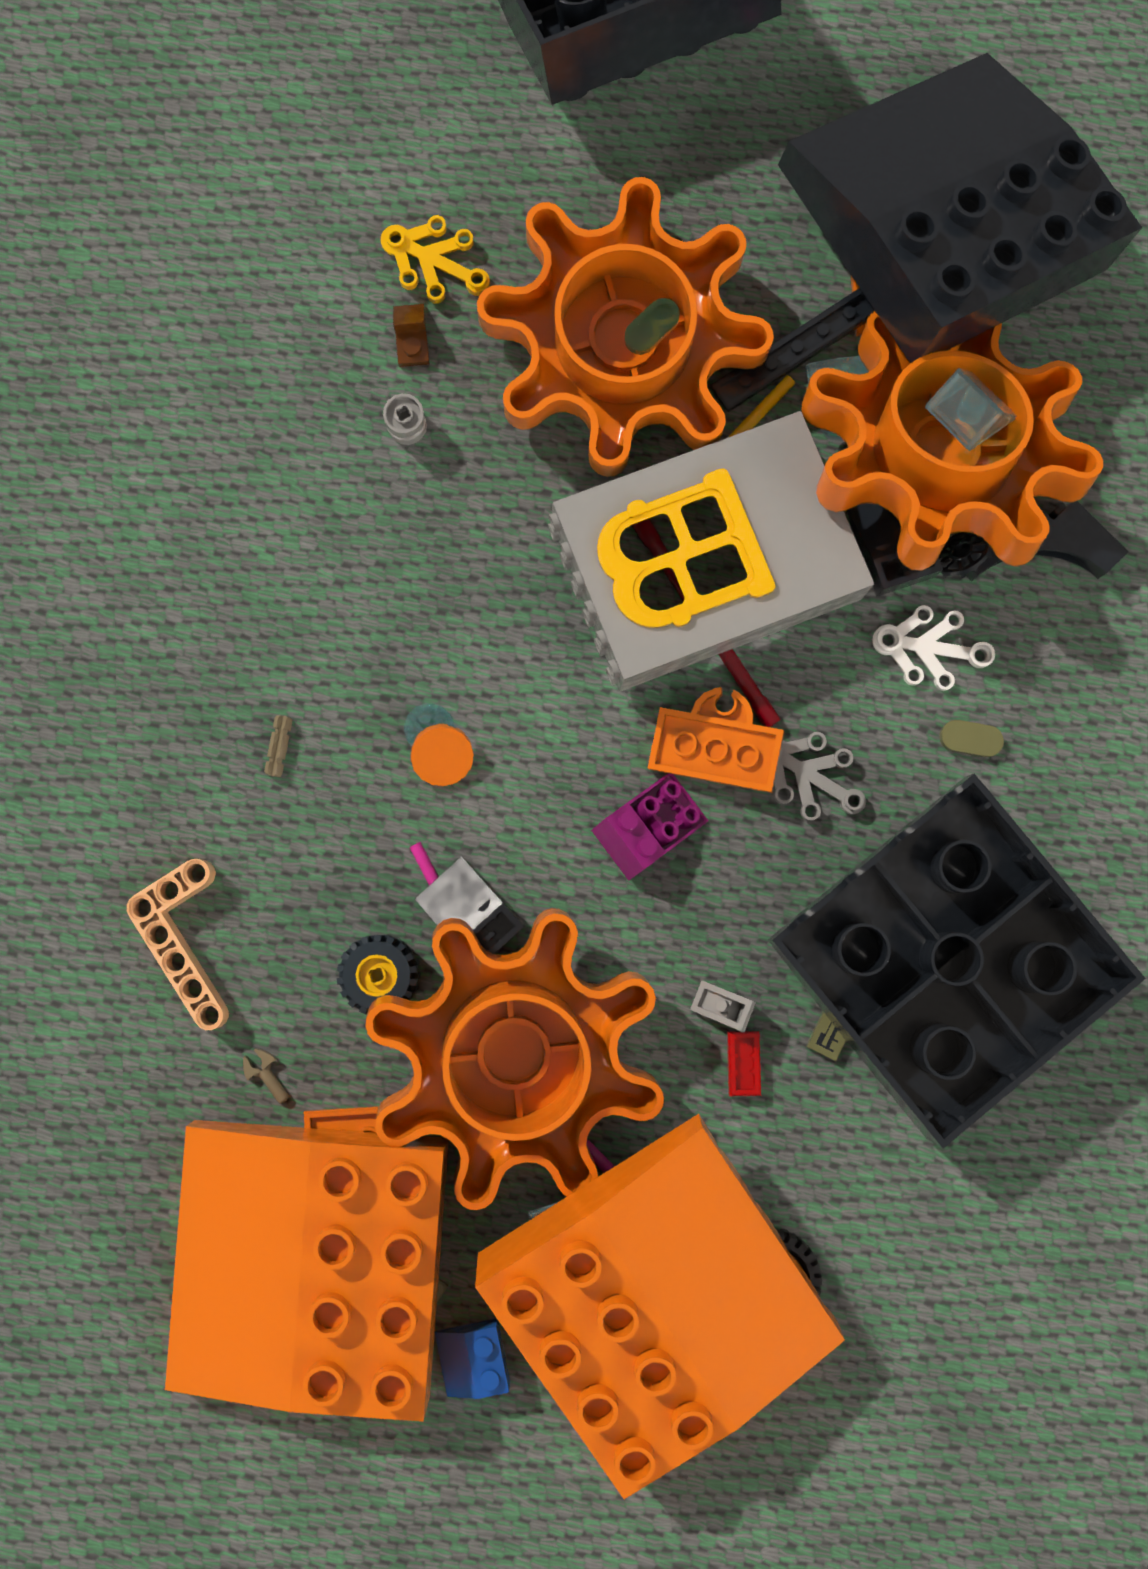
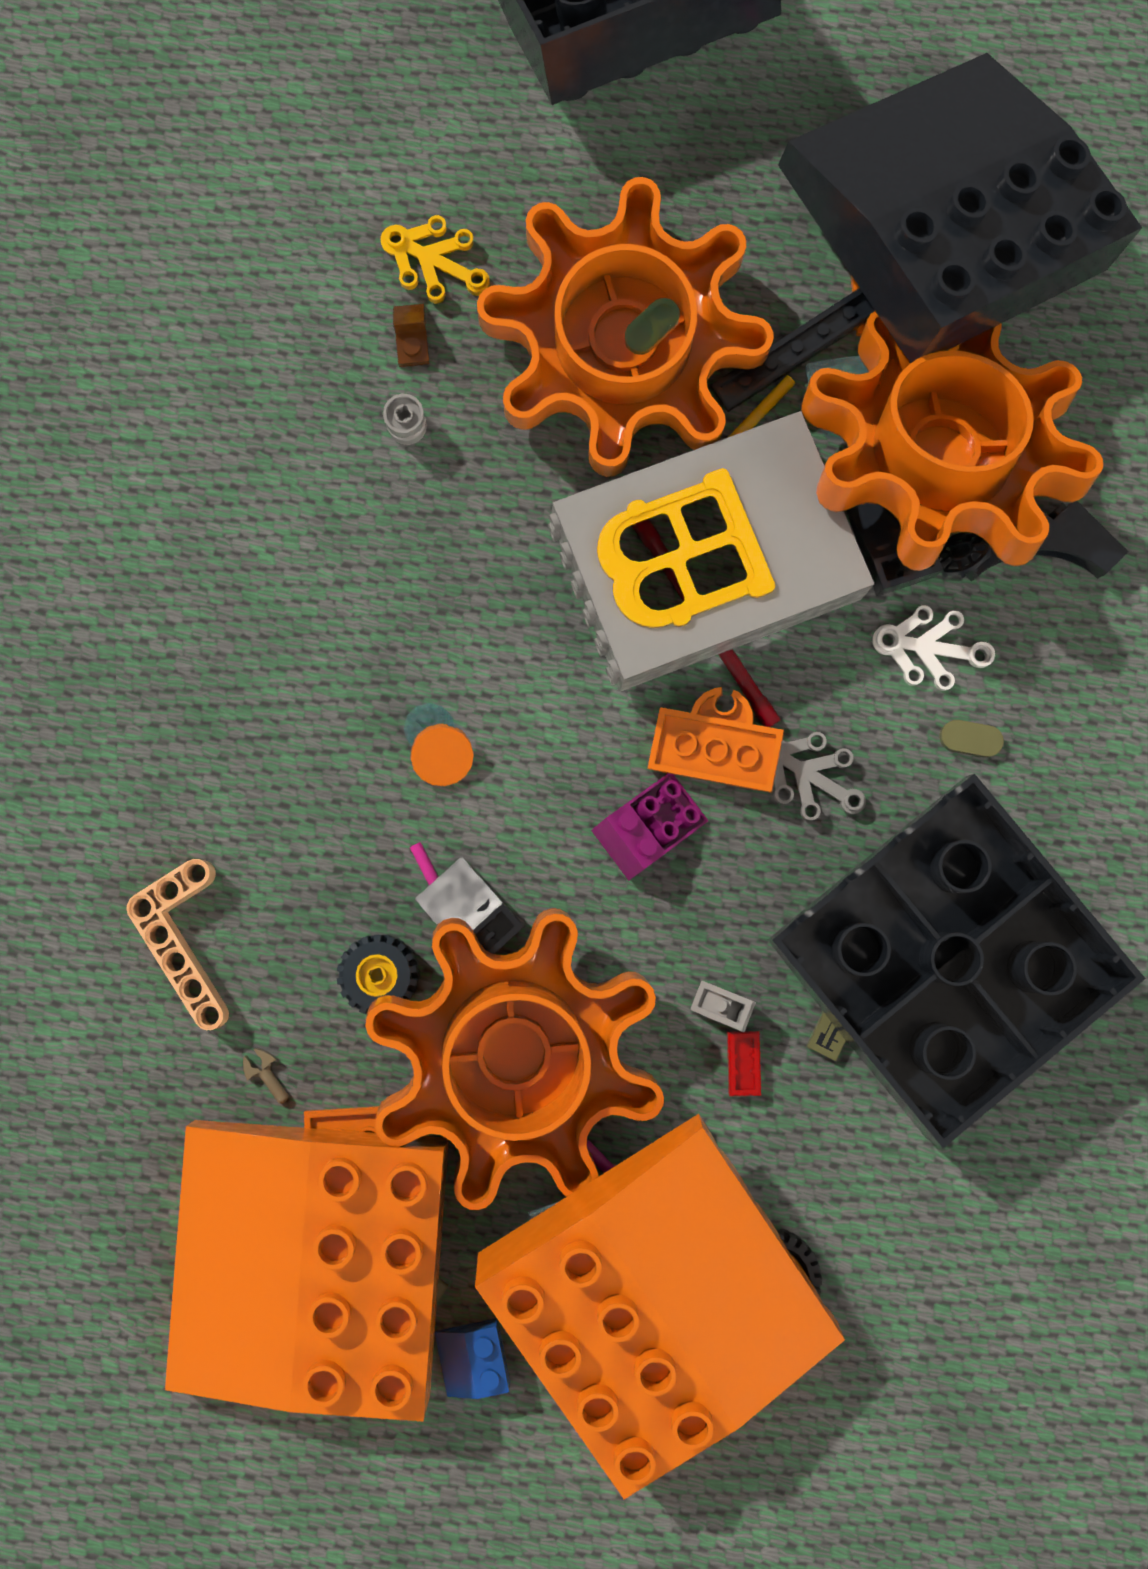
dark tan axle [264,715,292,777] -> none
clear light blue slope [925,368,1017,451] -> none

